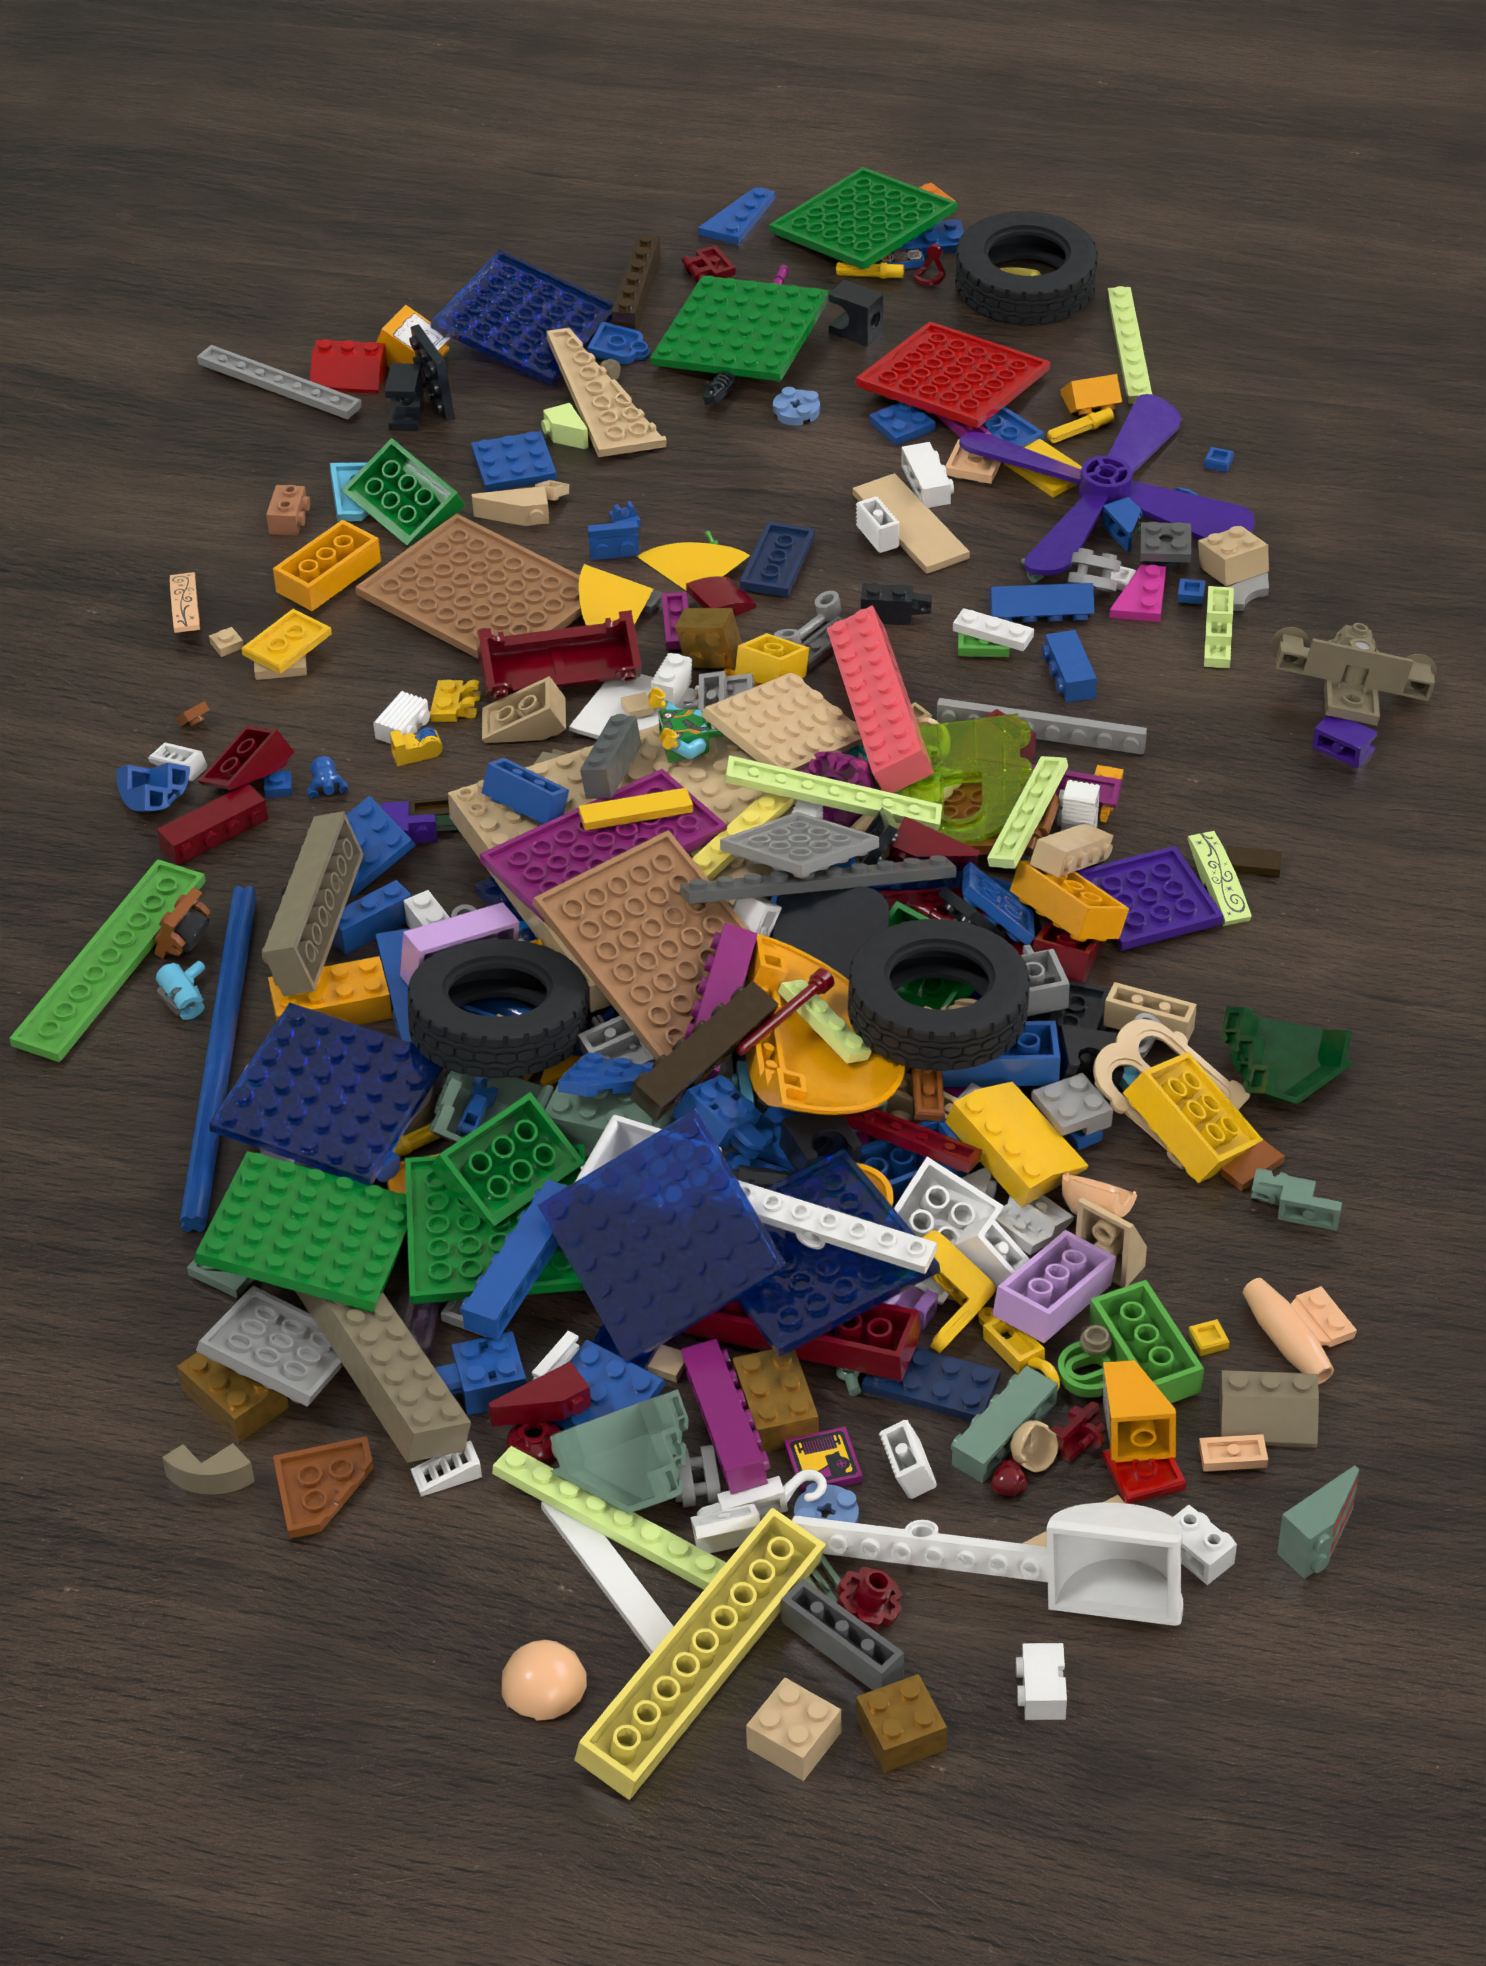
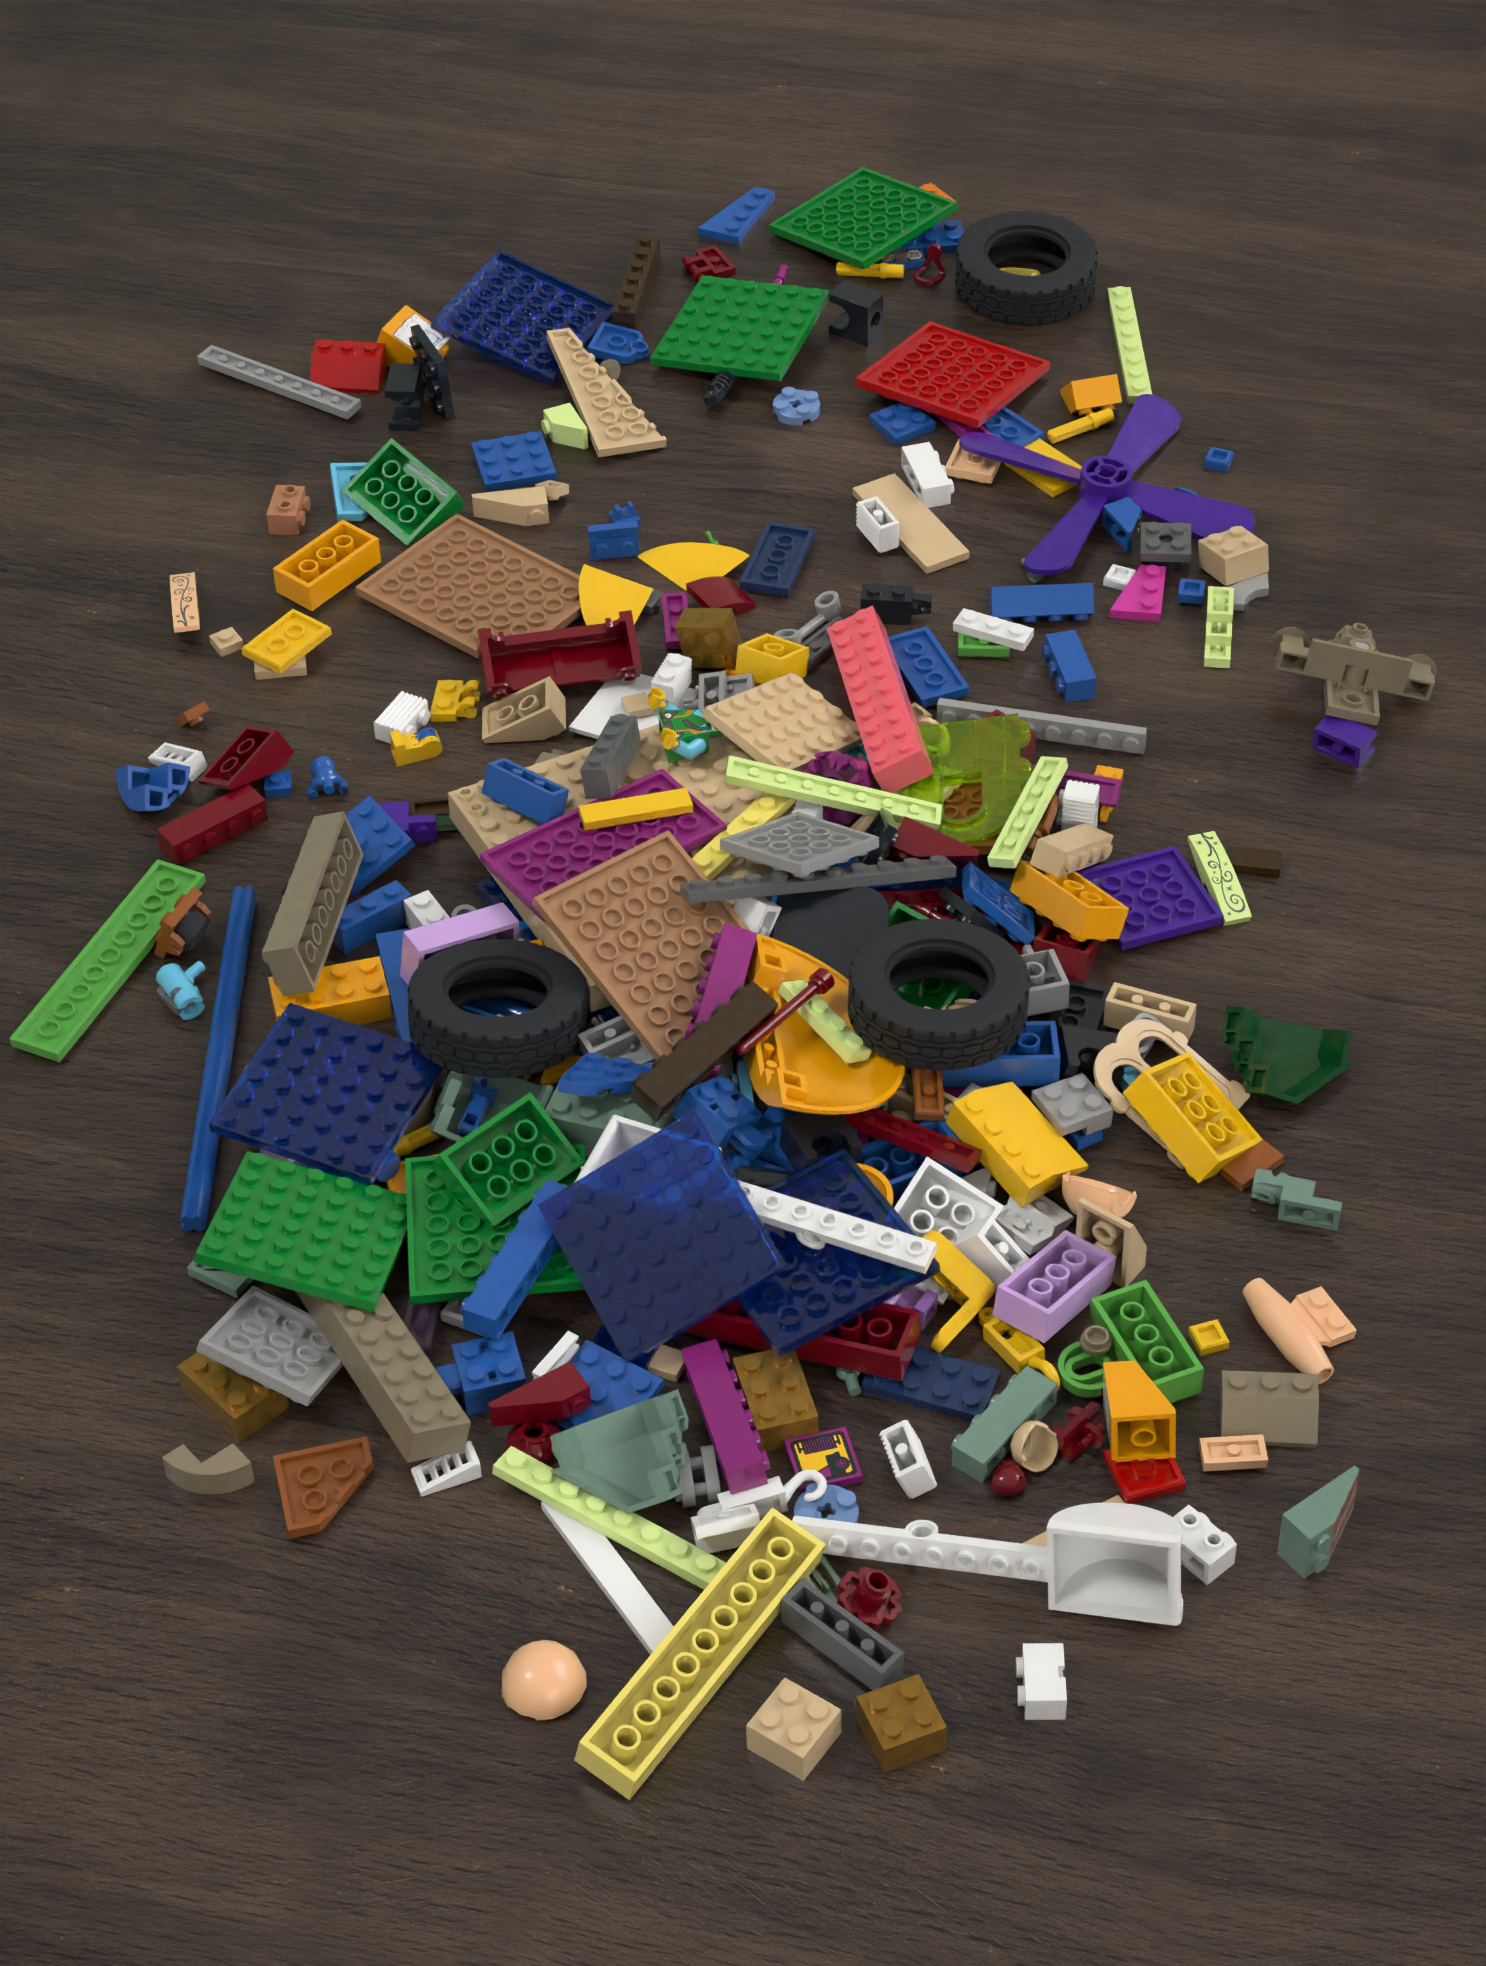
light grey brick [1068,548,1121,592] -> none
none -> blue plate [888,626,970,708]

